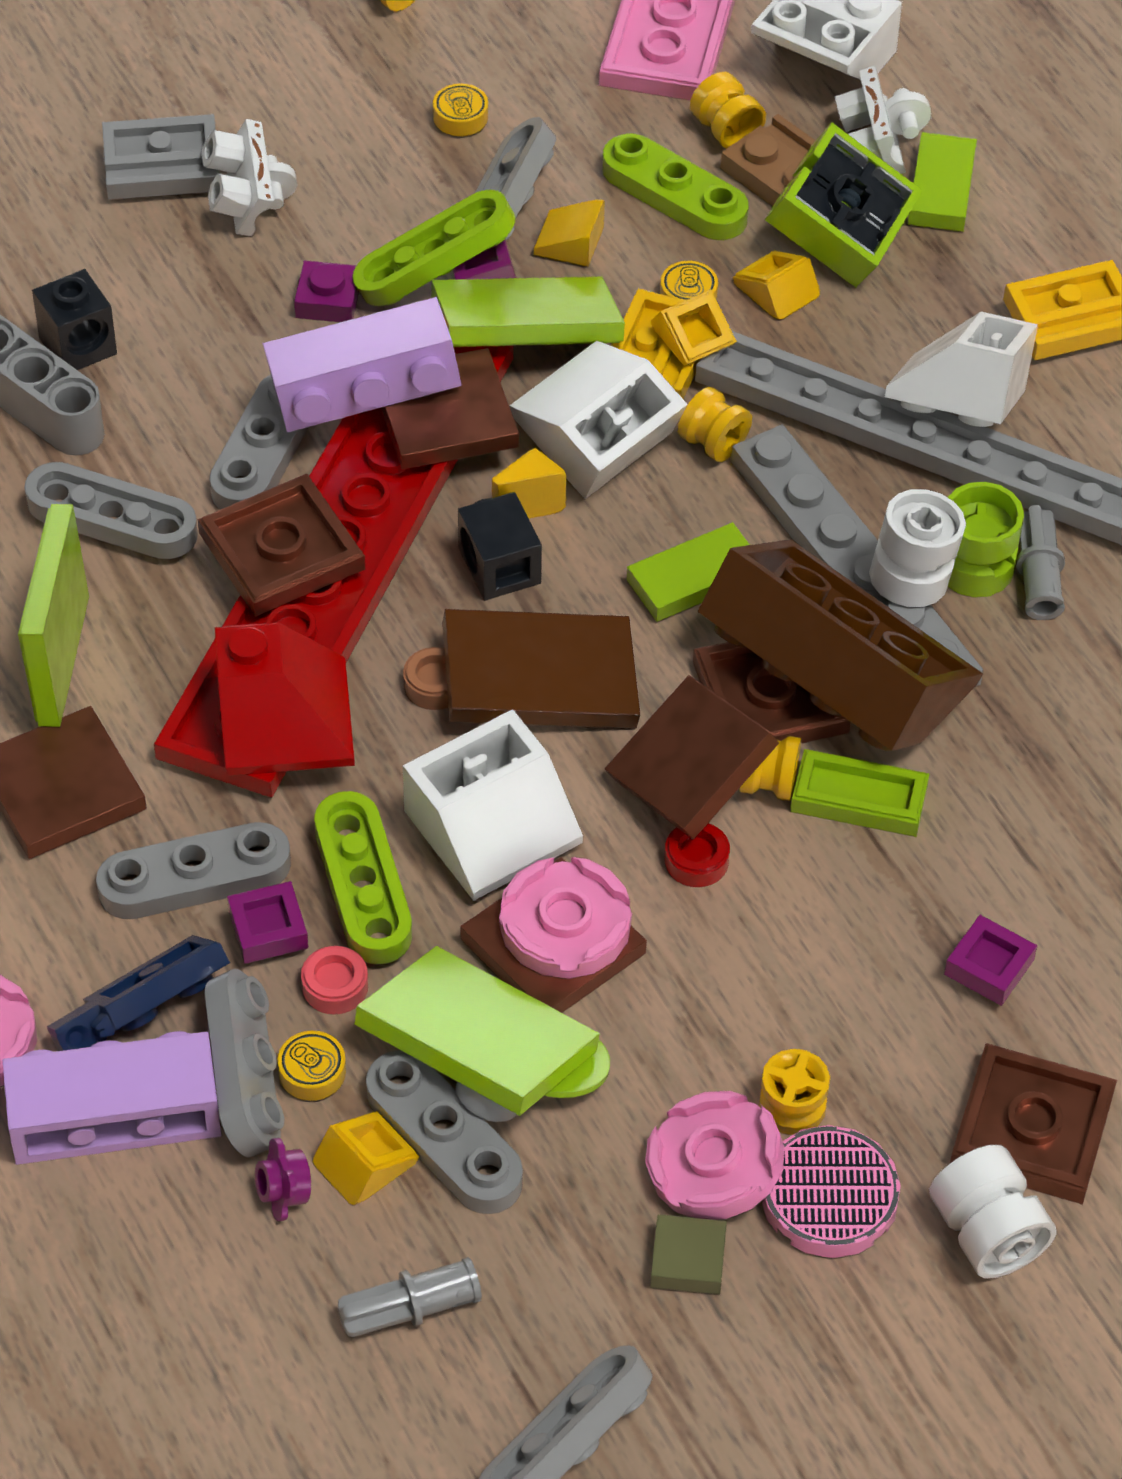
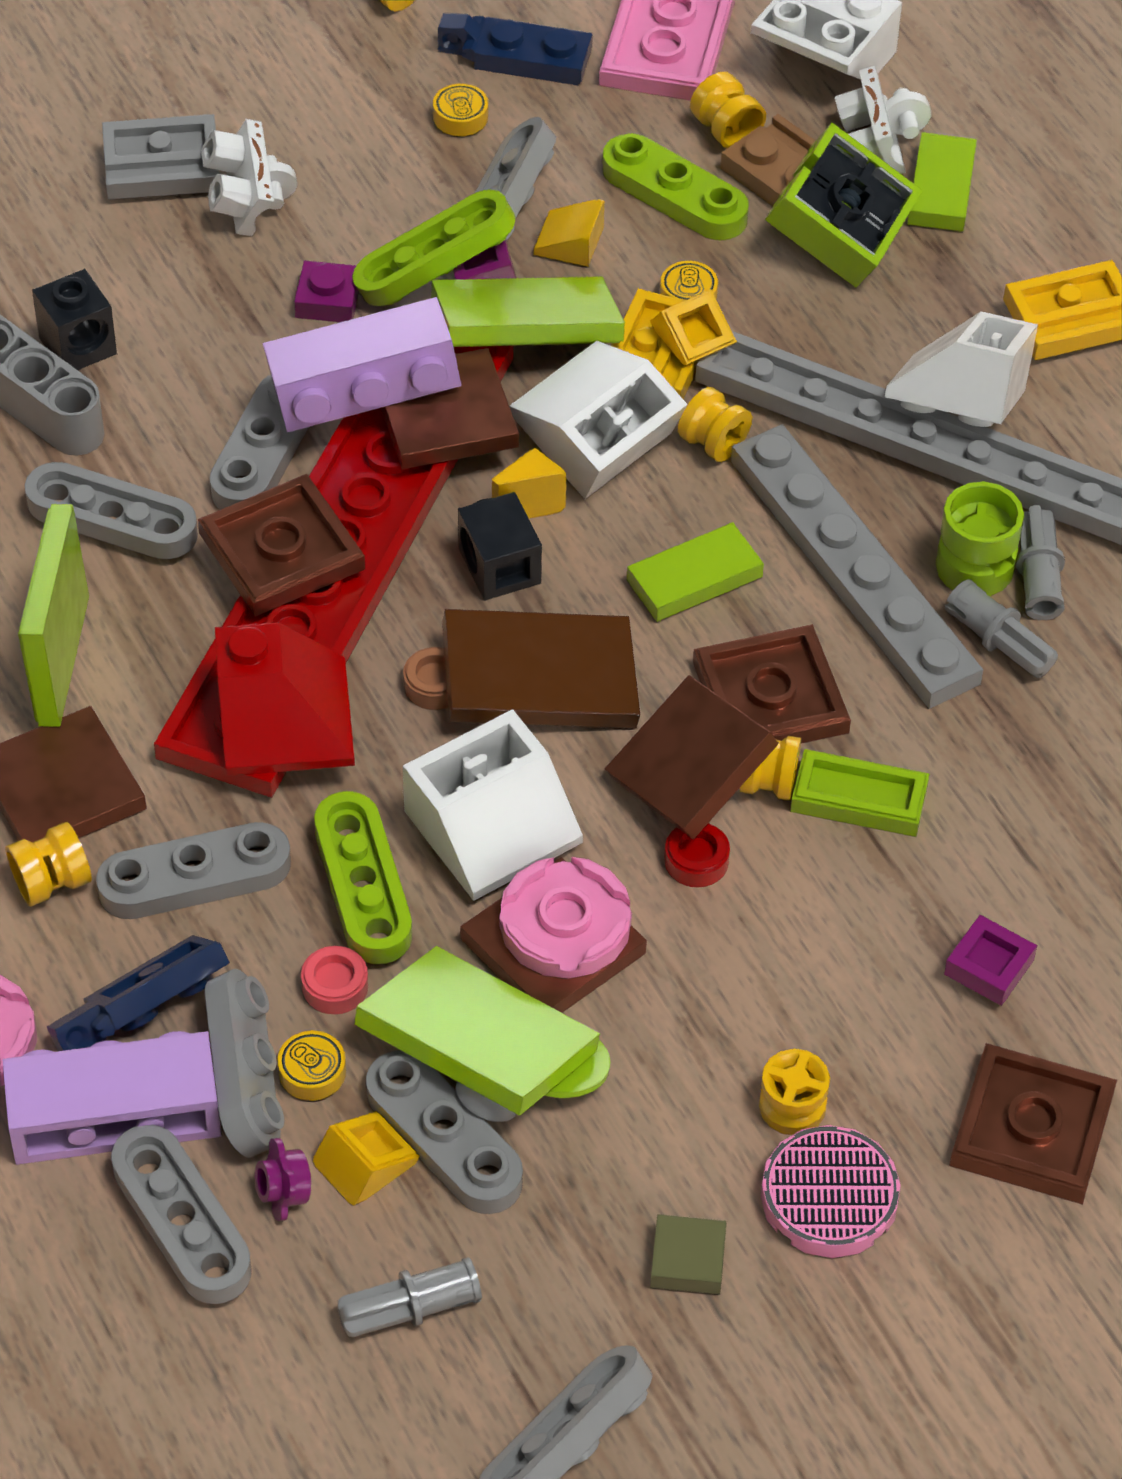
magenta plate [227,881,309,964] -> none
bright pink tile [645,1091,785,1220] -> none
reddish brown slope [697,539,983,751] -> none
yellow slope [732,250,820,320] -> none
white wheel [869,489,966,607] -> none
white wheel [929,1145,1056,1279] -> none
none -> yellow wheel [5,822,92,907]
none -> light grey plate [111,1125,252,1304]
none -> dark blue hinge [438,13,593,86]
none -> light grey axle [945,579,1058,678]

